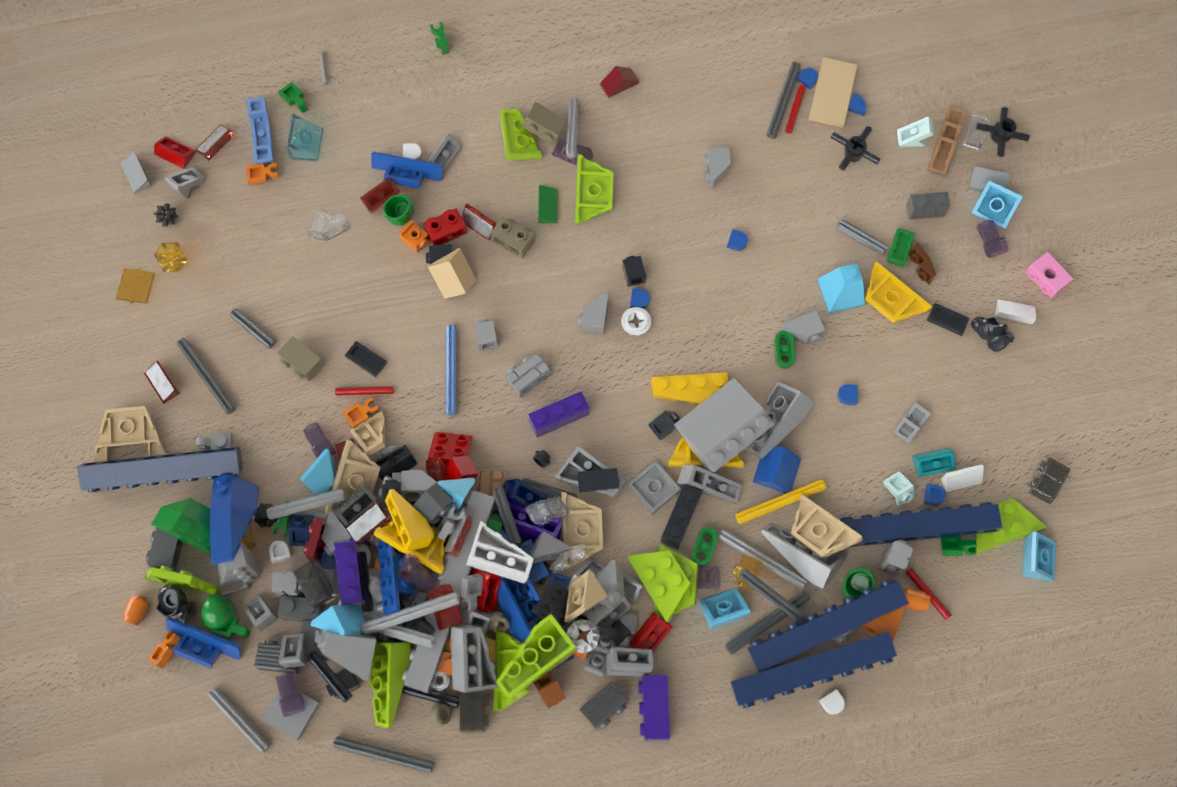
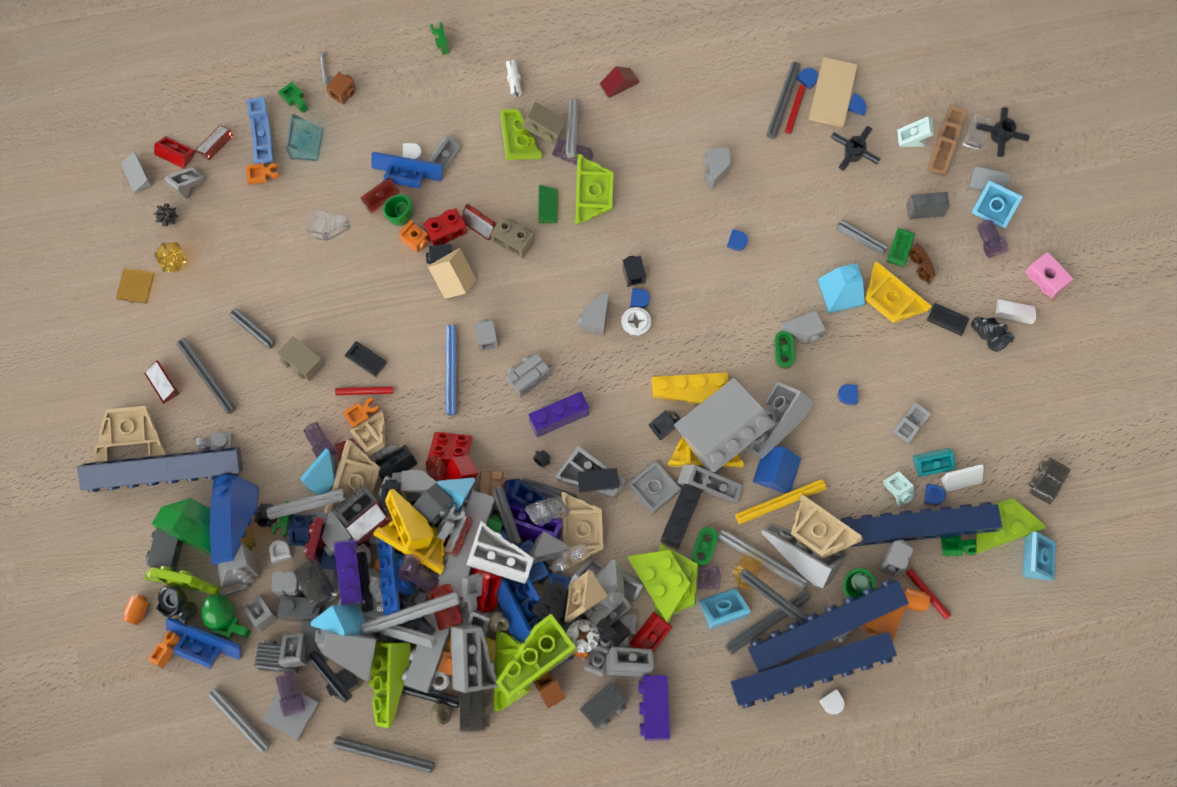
none -> dark orange brick [326,72,356,105]
none -> white pin [506,60,522,97]

